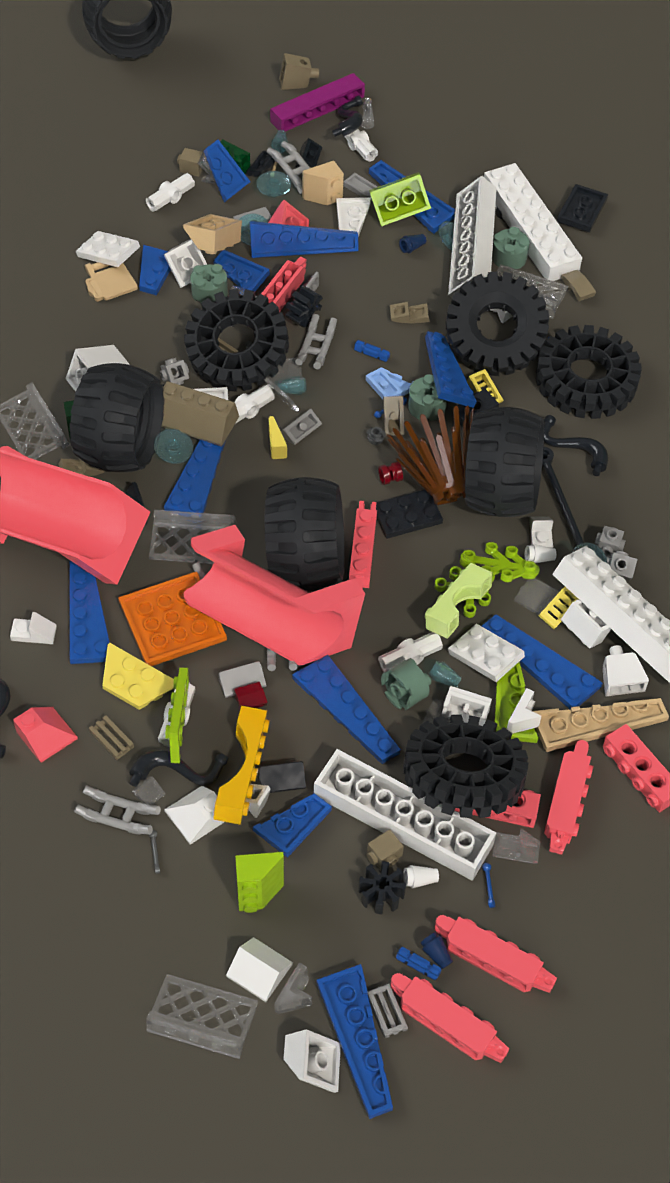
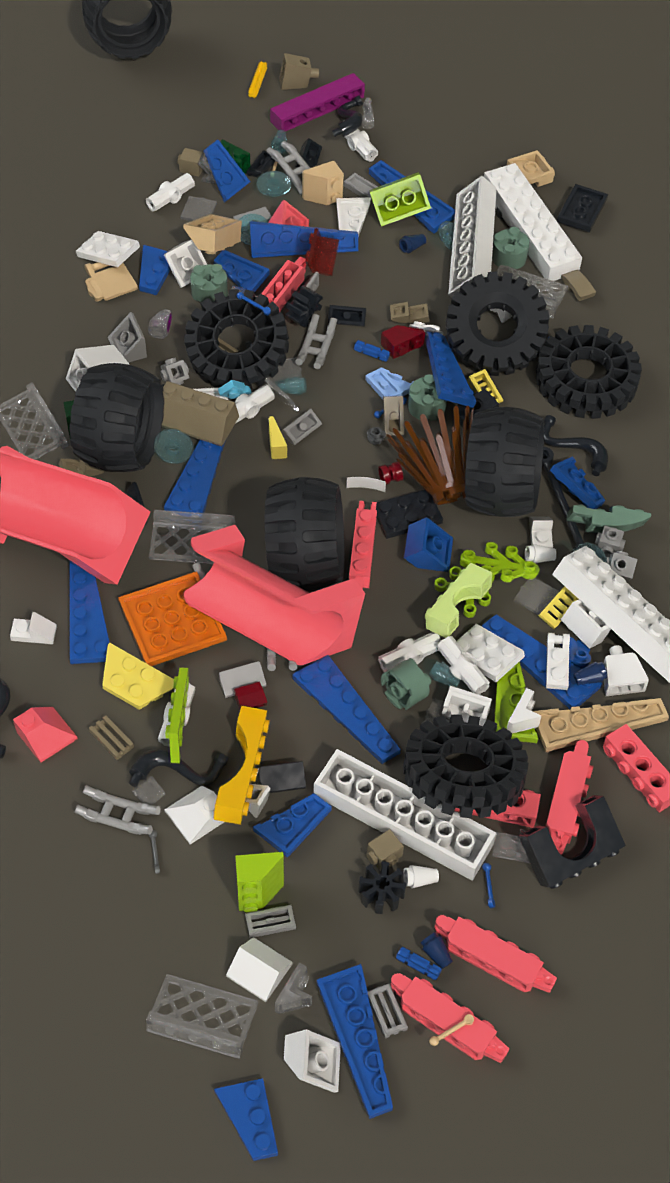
none -> light grey slope [108,312,147,363]
none -> clear rock [148,309,172,339]
none -> clear piece [180,196,217,221]
none -> blue wing [214,1078,278,1161]
none -> medium azure plate [218,380,252,399]
none -> blue hinge [237,292,271,315]
none -> light grey tile [245,905,296,938]
none -> yellow axle [248,61,267,98]
none -> clear red bracket [305,228,340,276]
none -> black slope [328,305,367,327]
none -> white sticker [346,477,386,492]
none -> dark red slope [381,325,425,359]
none -> blue slope [404,517,453,572]
none -> white plate [409,321,443,335]
none -> tan hinge [429,1014,474,1046]
none -> white piece [438,636,490,695]
none -> tan plate [507,150,555,187]
none -> black arch [518,795,626,889]
none -> white plate [546,633,570,690]
none -> blue wing [550,456,606,509]
none -> blue plate [560,637,591,668]
none -> sand green slope [567,505,651,533]
none -> dark blue cone [573,661,608,686]

